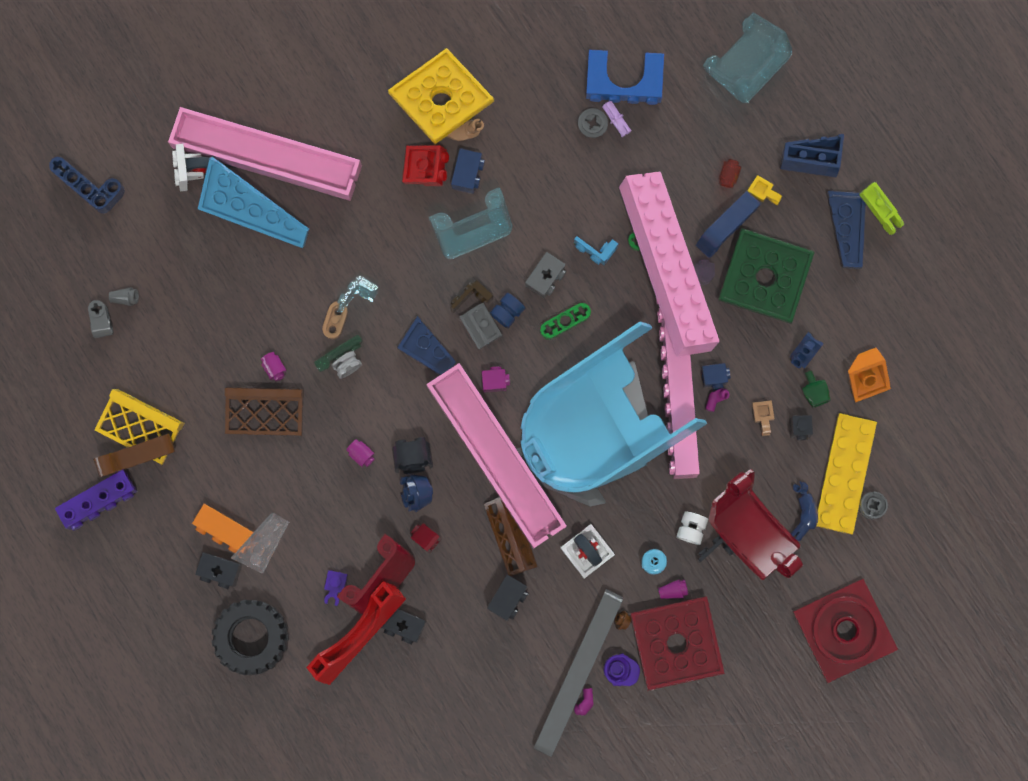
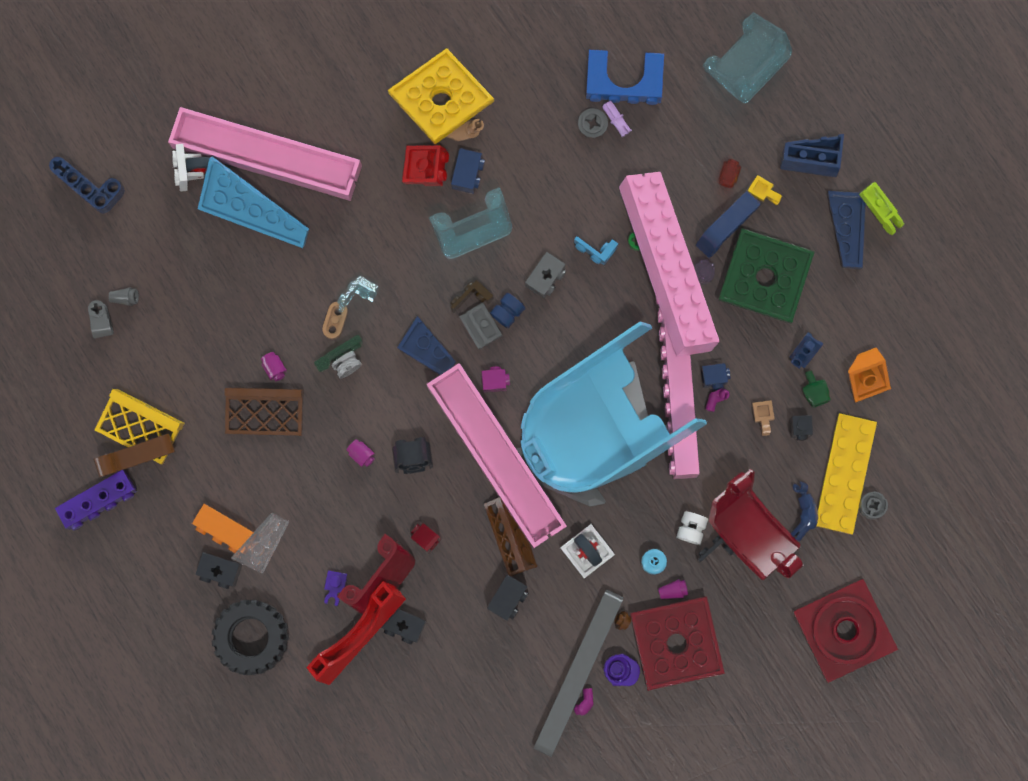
dark blue cone [400,474,433,512] -> none
green beam [540,303,591,340] -> none

